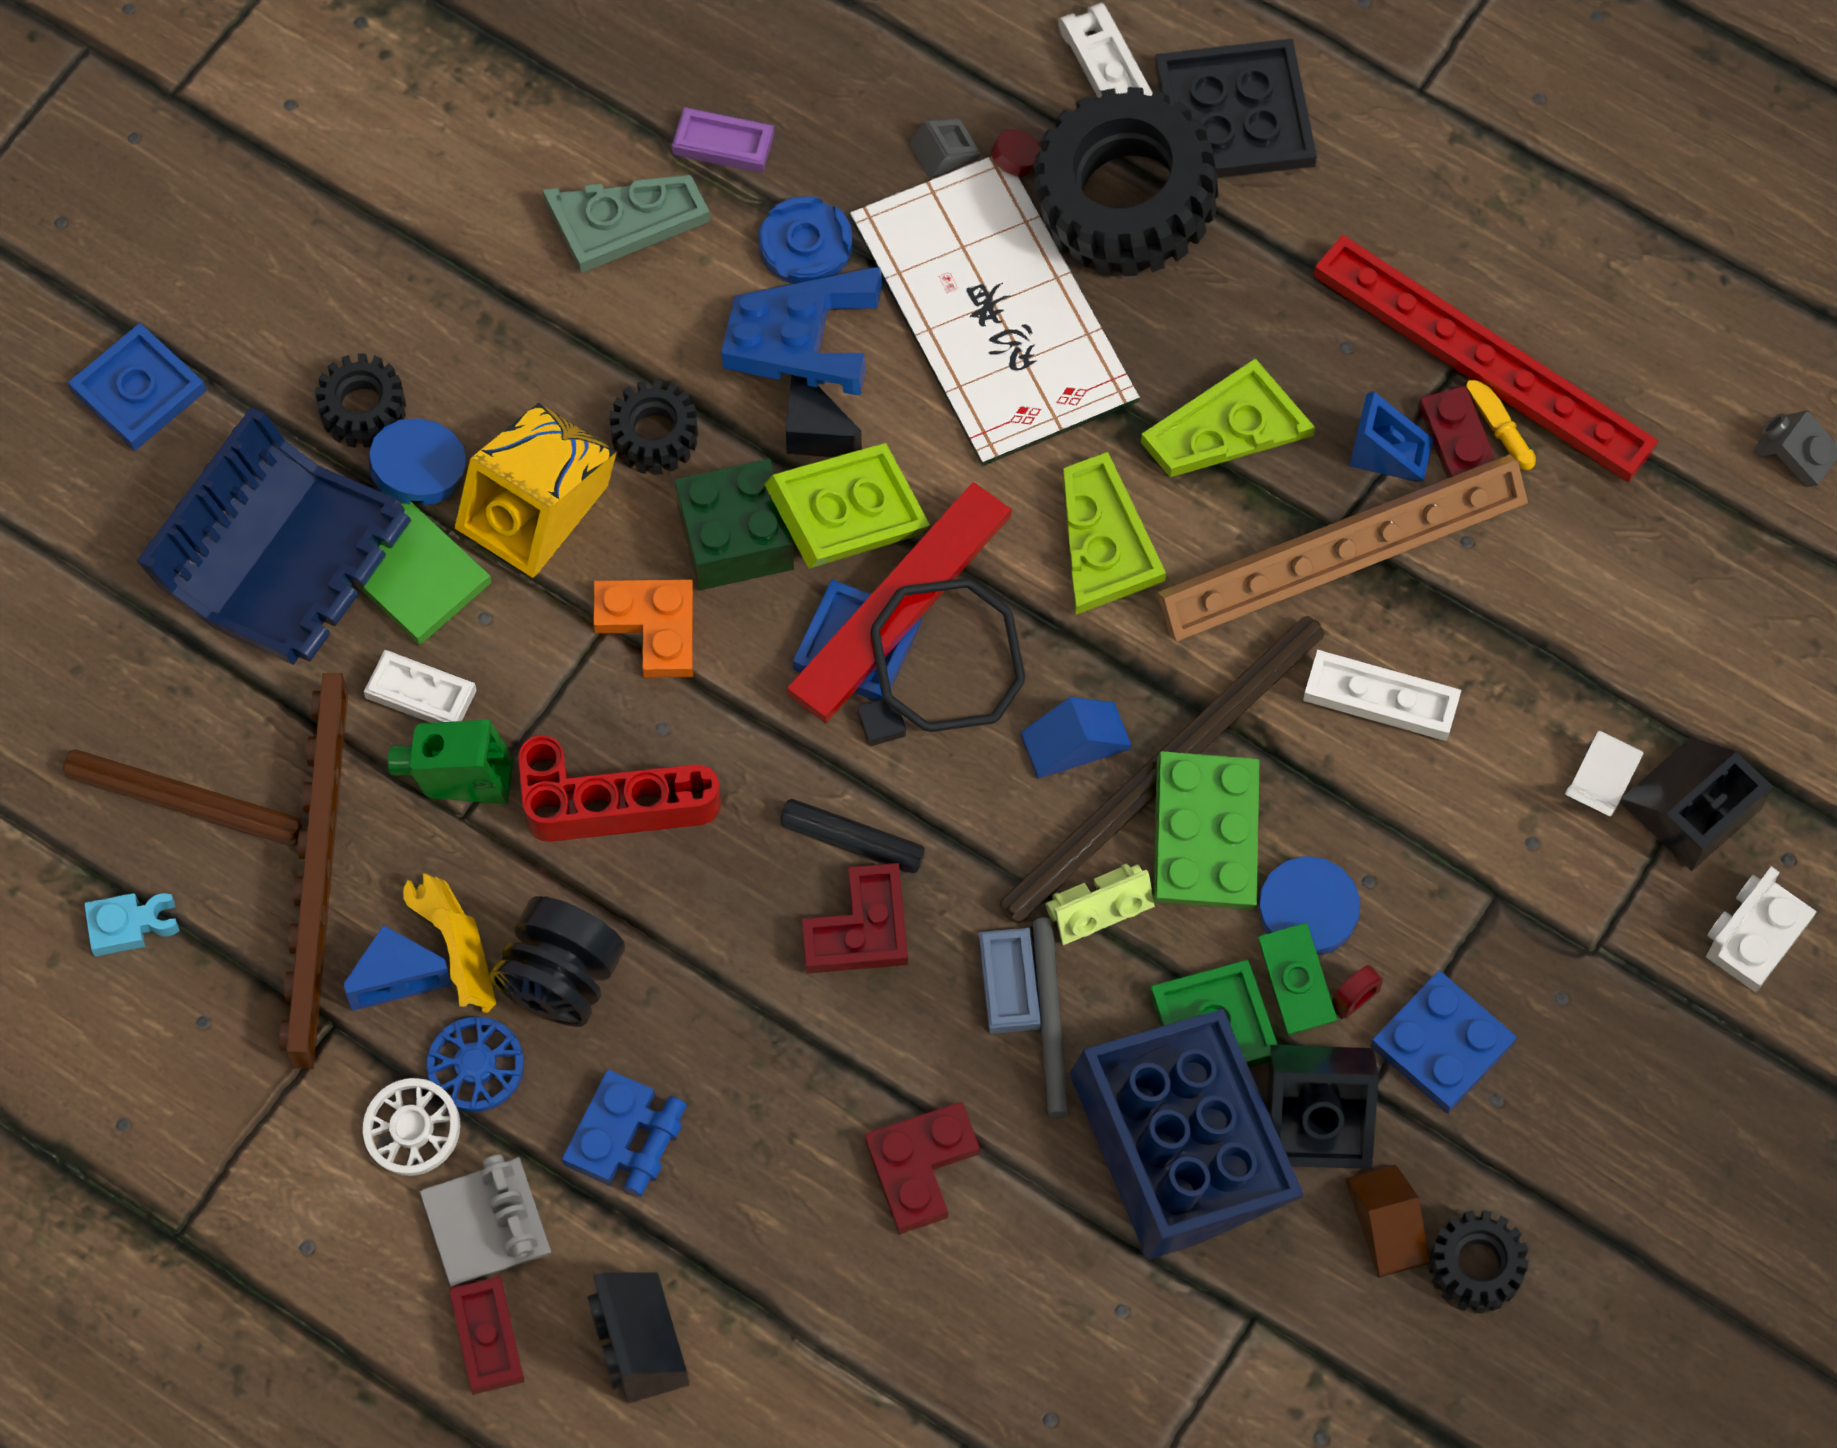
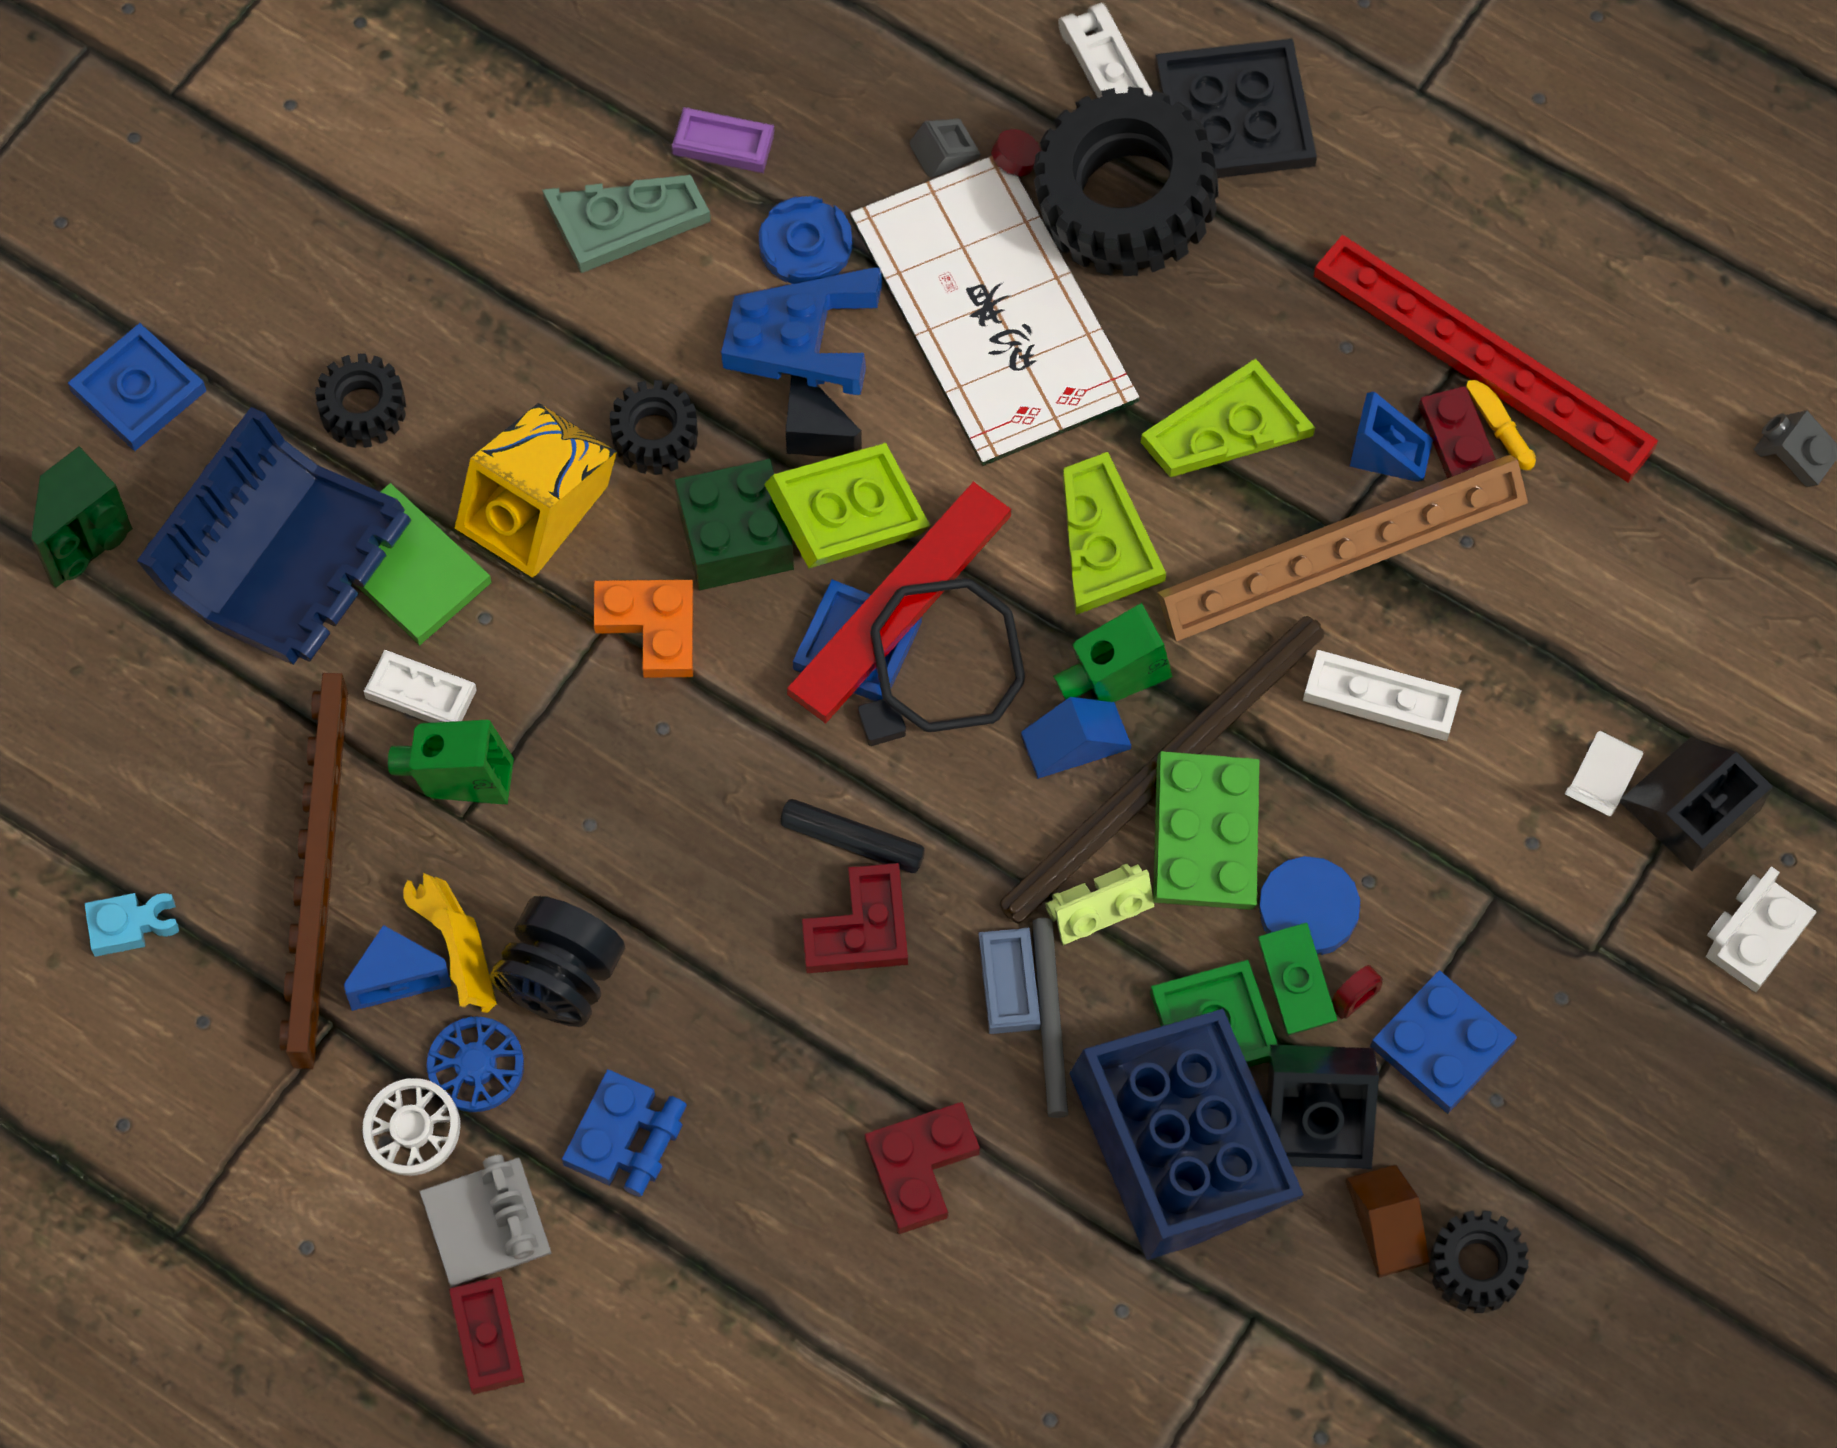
reddish brown axle [63,749,302,846] -> none
blue tile [369,418,467,505] -> none
red beam [518,735,721,842] -> none
black slope [587,1272,689,1404] -> none
none -> dark green slope [31,446,133,588]
none -> green torso [1053,603,1173,702]

